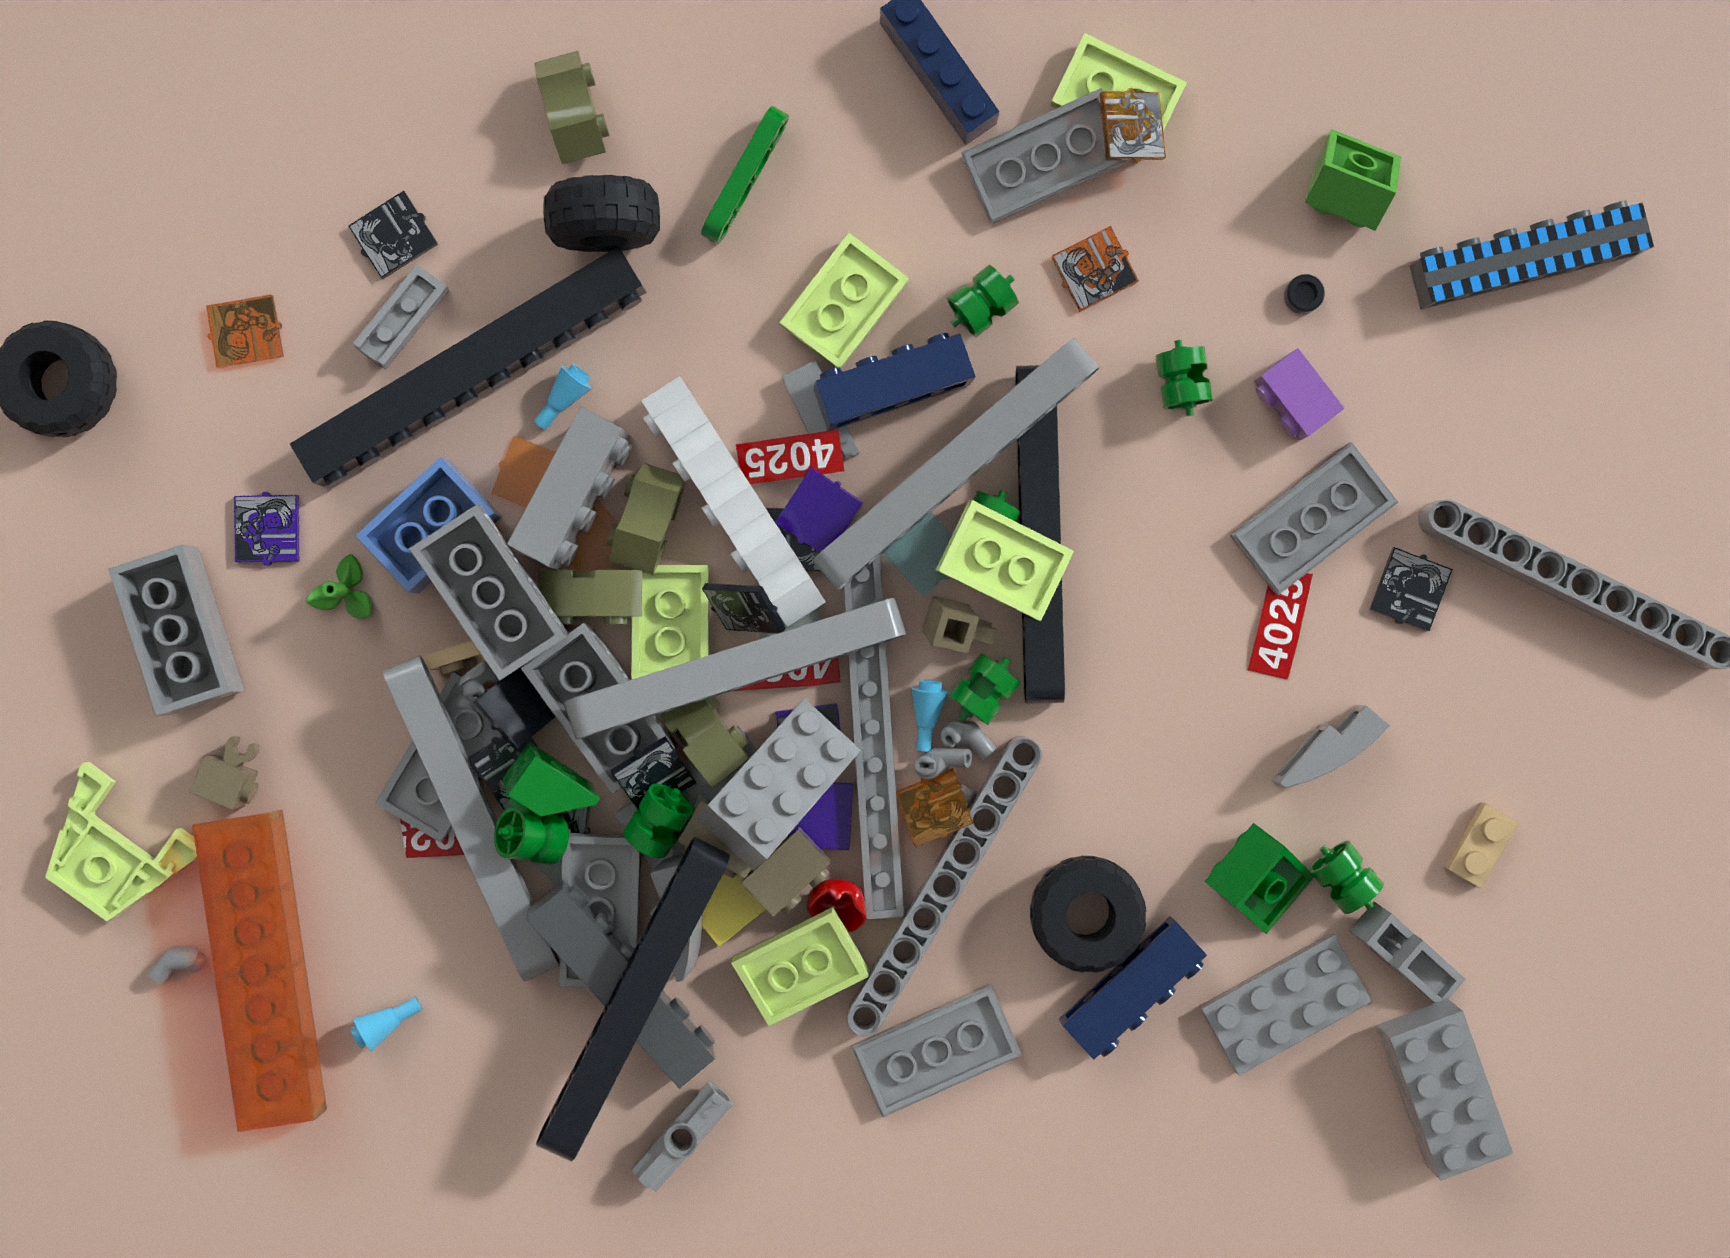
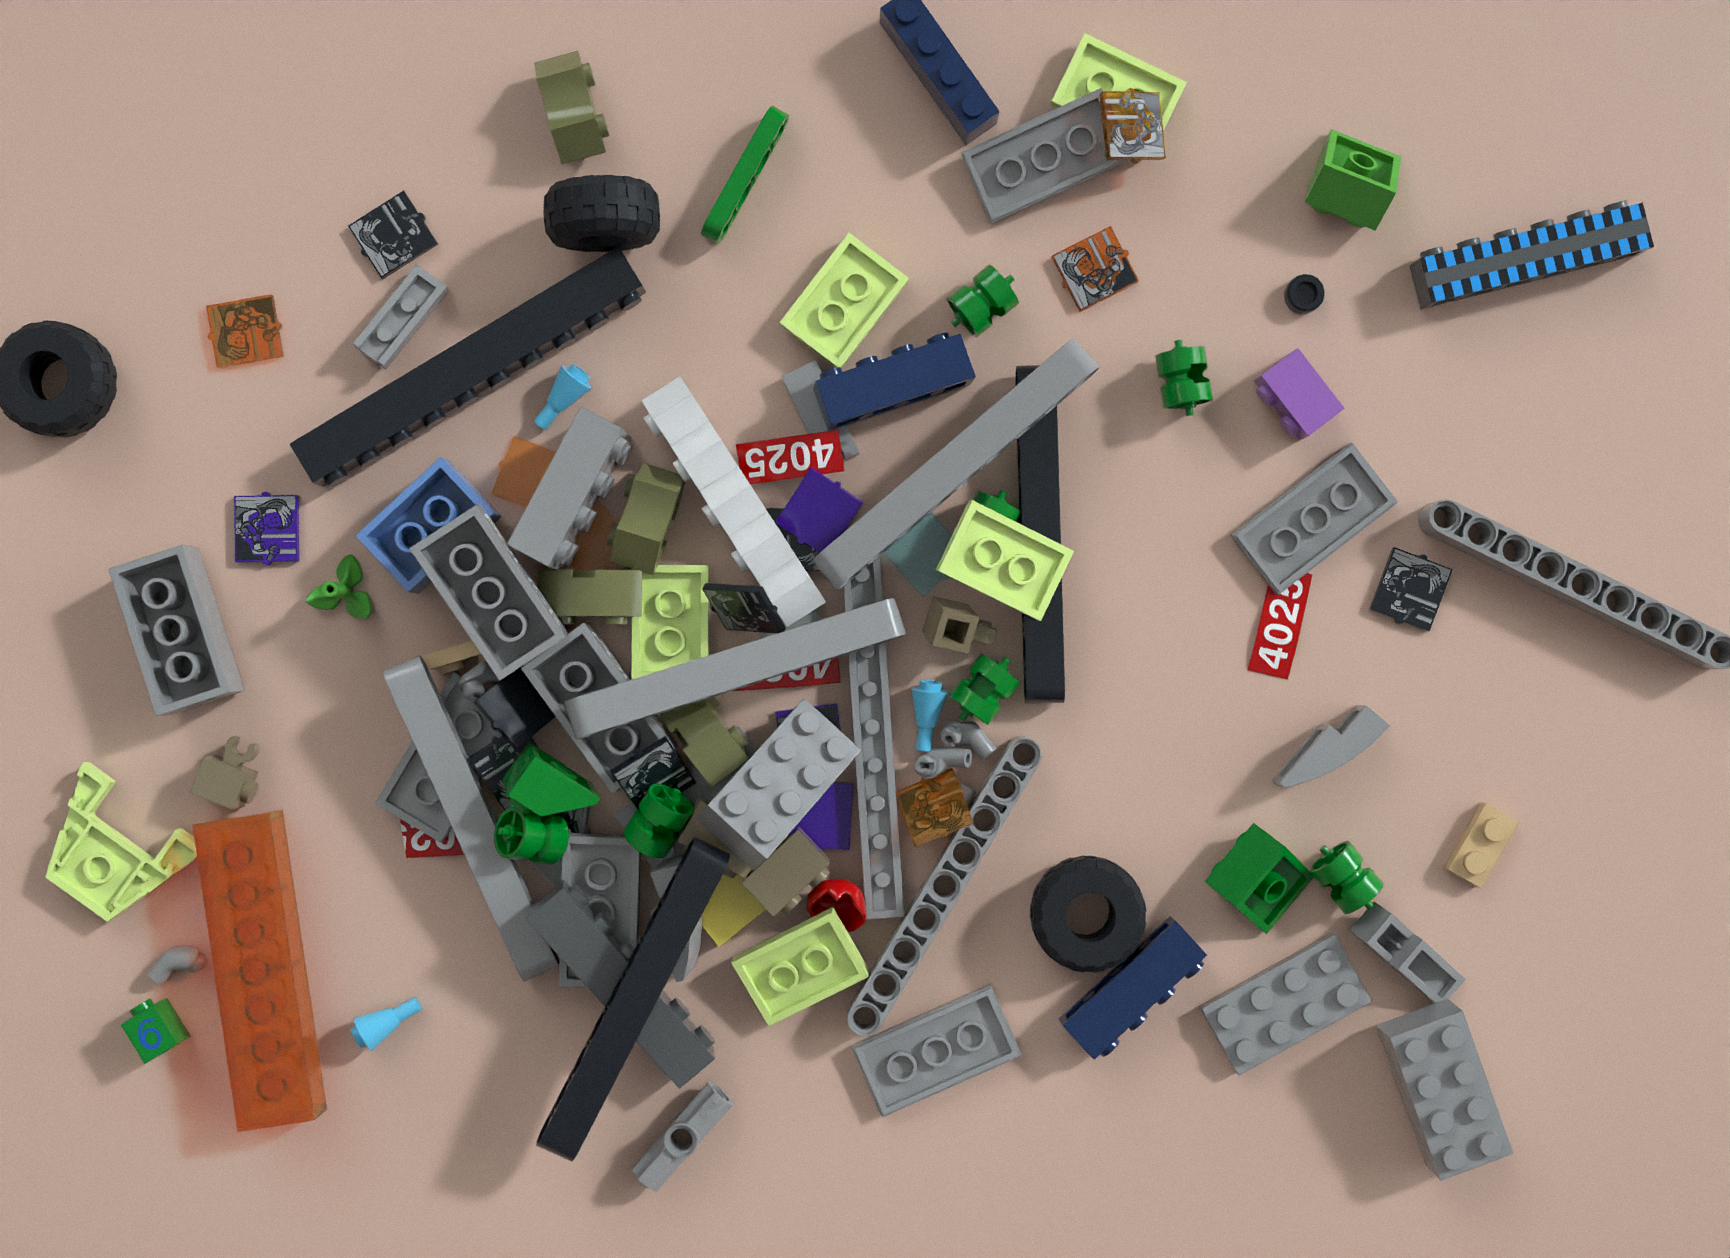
none -> green brick [121,998,191,1064]

